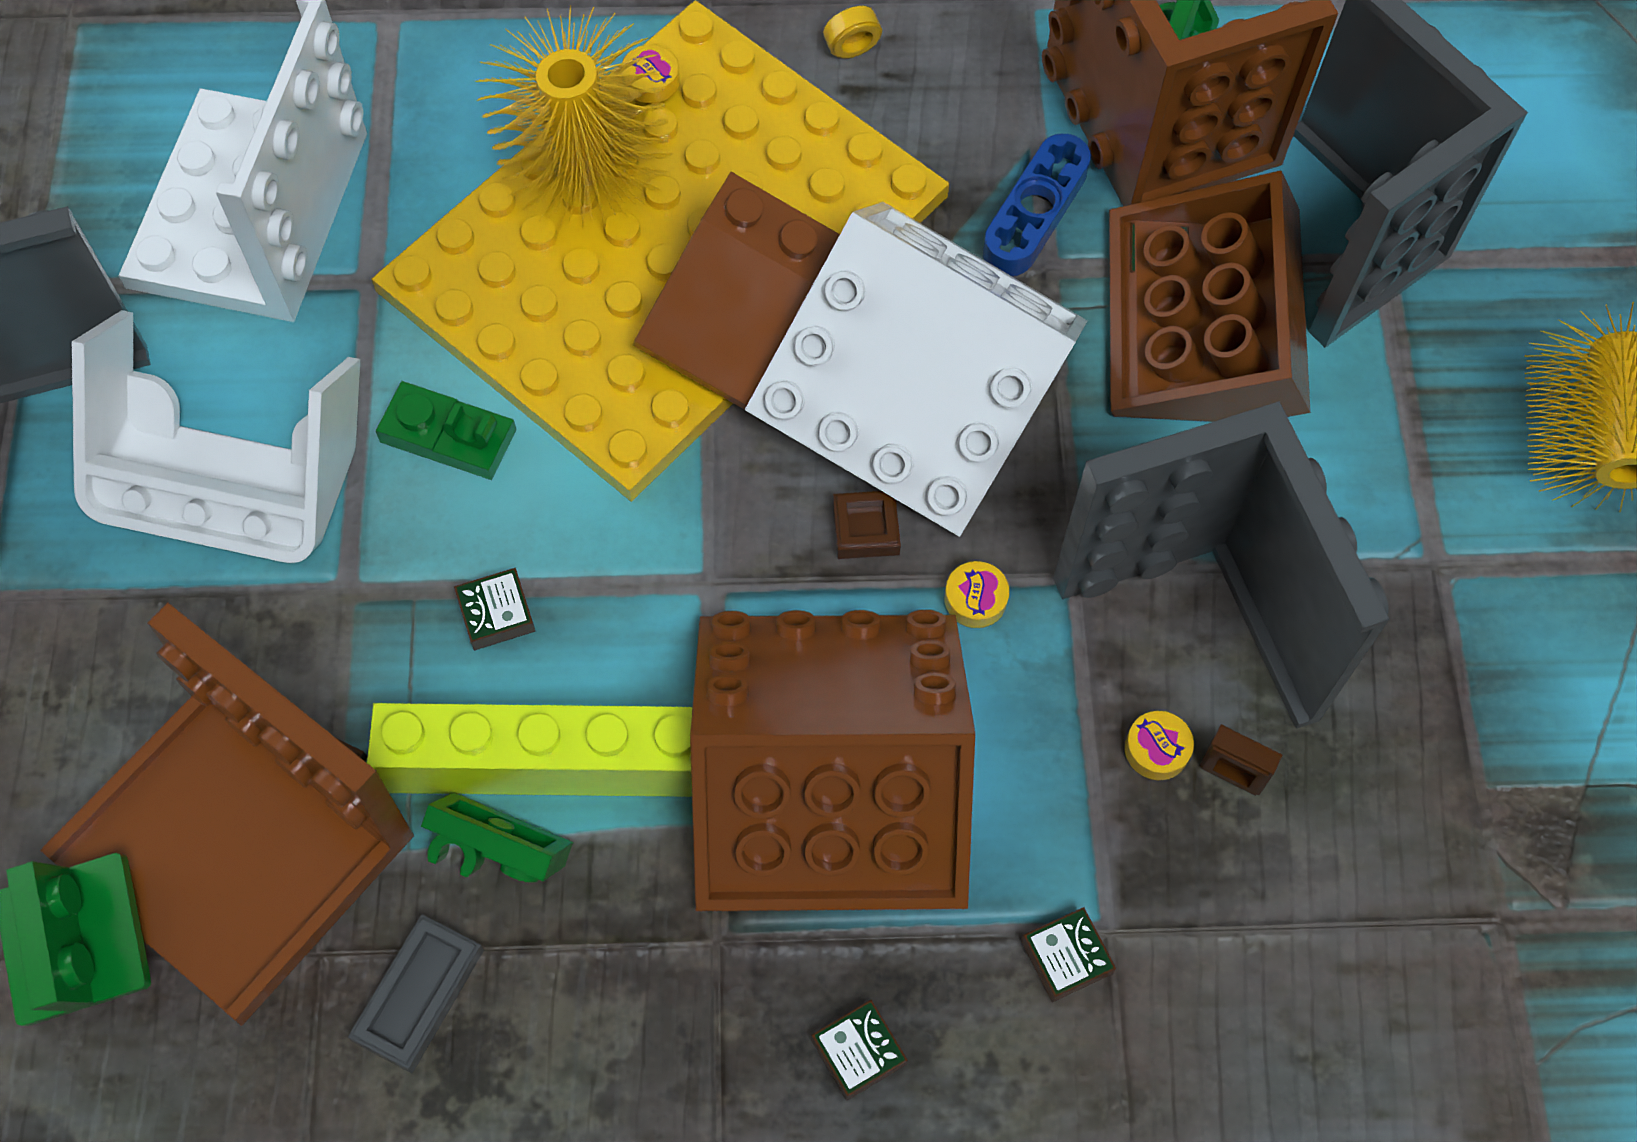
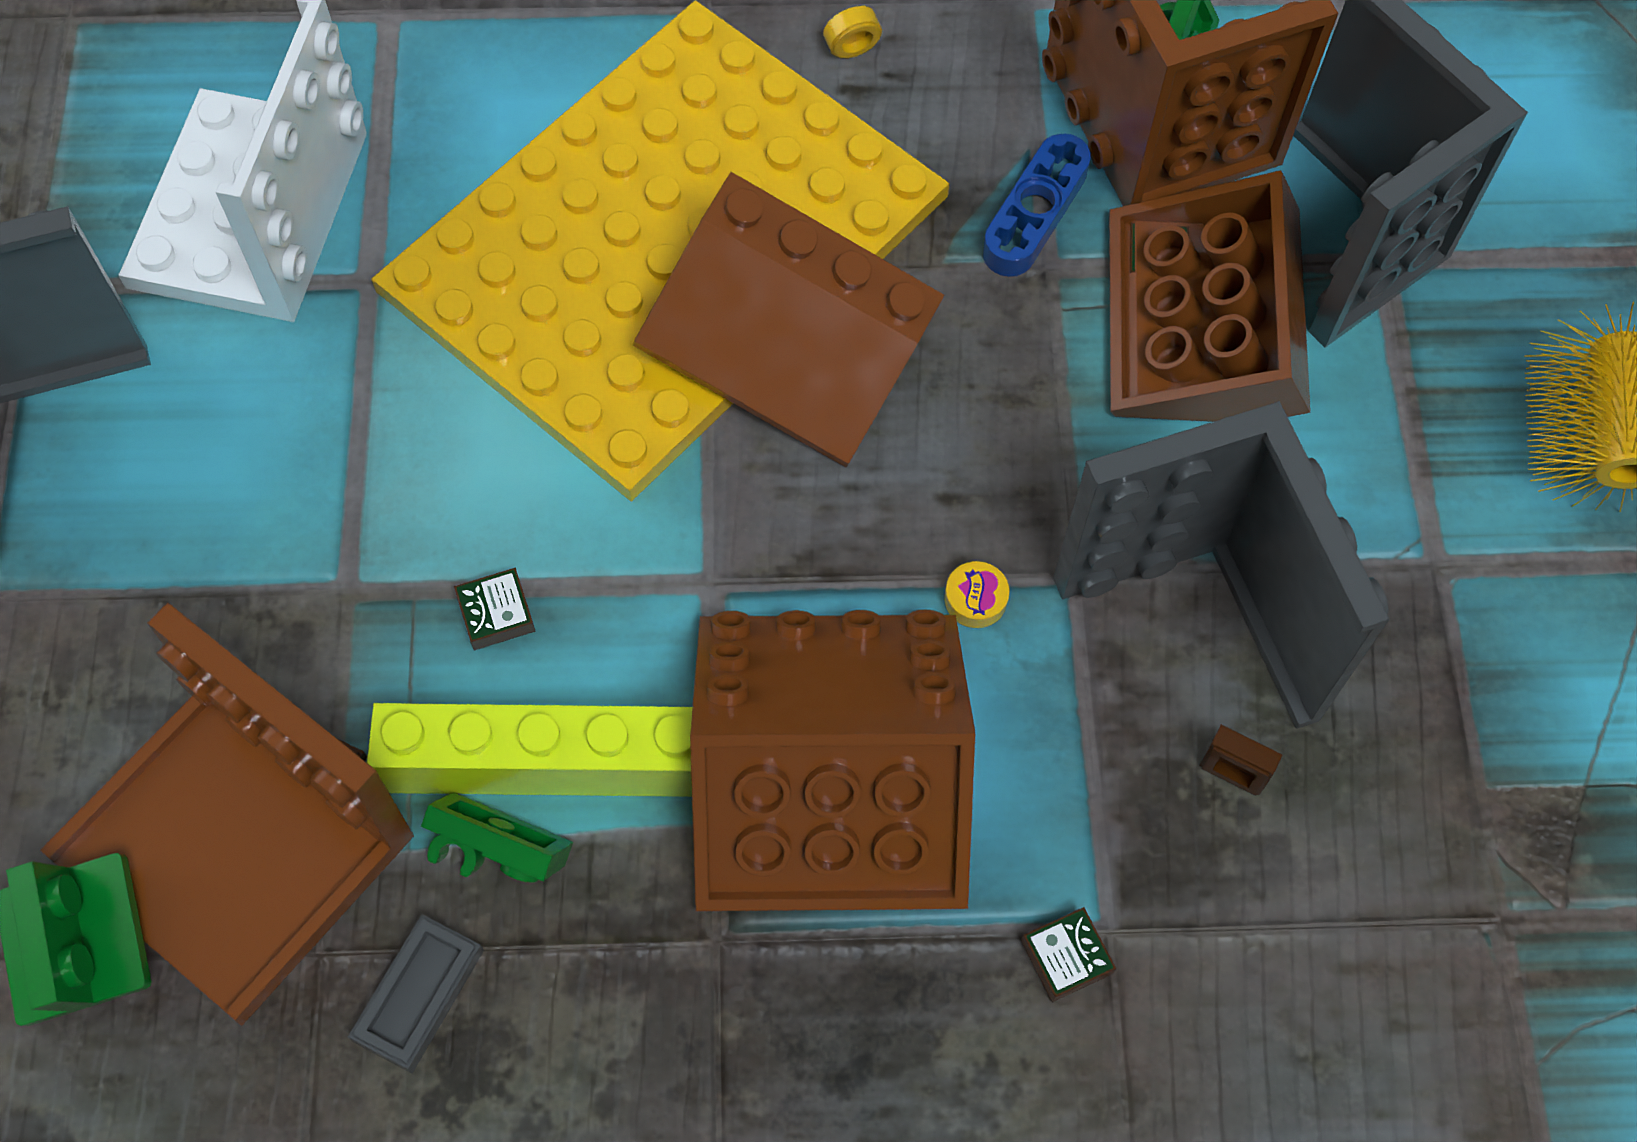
white windscreen [72,310,360,563] -> none
green plate [376,381,516,480] -> none
yellow piece [475,5,673,229] -> none
yellow tile [621,44,680,103] -> none
white bracket [745,202,1088,537] -> none
tile [811,1000,908,1101] -> none
reddish brown tile [833,491,901,559] -> none
yellow tile [1125,711,1194,780] -> none

